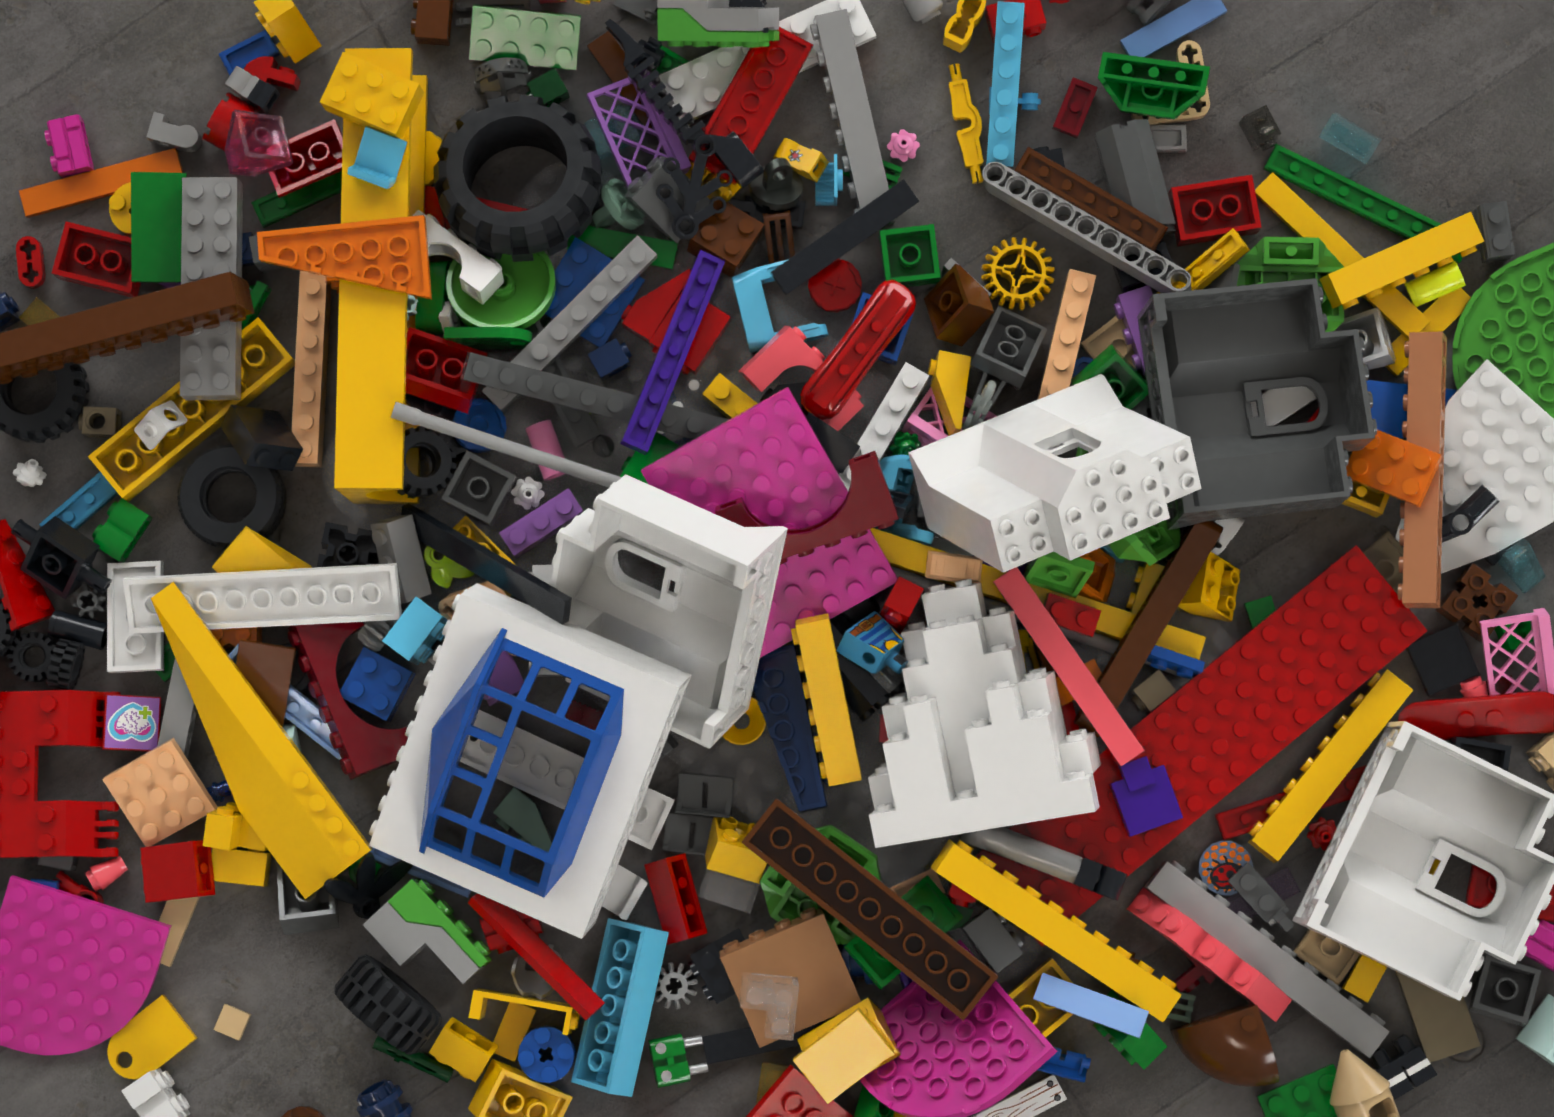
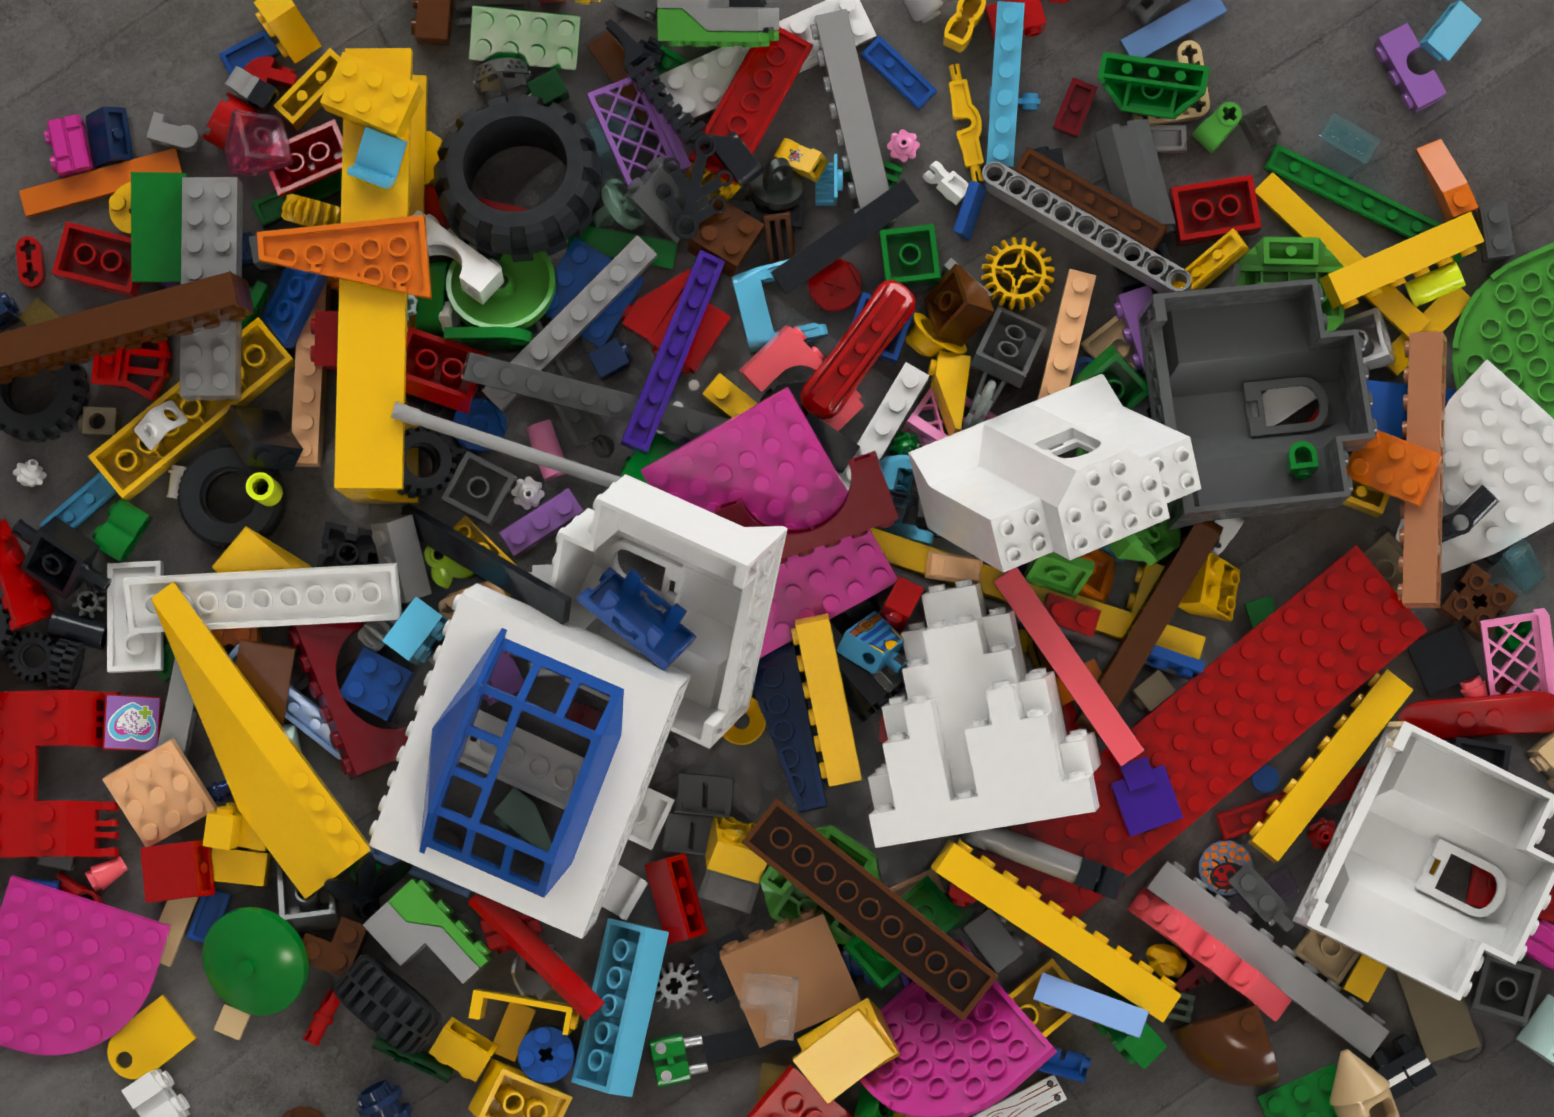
none -> dark blue panel [86,107,134,167]
none -> red plate [91,340,173,402]
none -> white pin [166,465,187,499]
none -> blue tile [186,888,233,944]
none -> green dish [202,907,309,1015]
none -> neon yellow pin [246,472,283,506]
none -> blue tile [261,267,328,349]
none -> yellow brick [274,48,340,131]
none -> yellow gear [281,194,341,227]
none -> reddish brown brick [302,916,369,977]
none -> red pin [303,989,341,1046]
none -> red slope [310,311,339,371]
none -> blue piece [577,567,697,671]
none -> blue tile [860,35,937,111]
none -> yellow piece [905,312,967,357]
none -> white plate [923,161,968,205]
none -> blue tile [953,181,987,241]
none -> yellow rock [1146,944,1187,979]
none -> bright green piece [1192,102,1242,154]
none -> blue tile [1250,765,1279,793]
none -> green plate [1285,441,1319,480]
none -> medium lavender arch [1374,23,1447,114]
none -> orange slope [1415,139,1478,222]
none -> medium azure hinge [1419,0,1482,62]

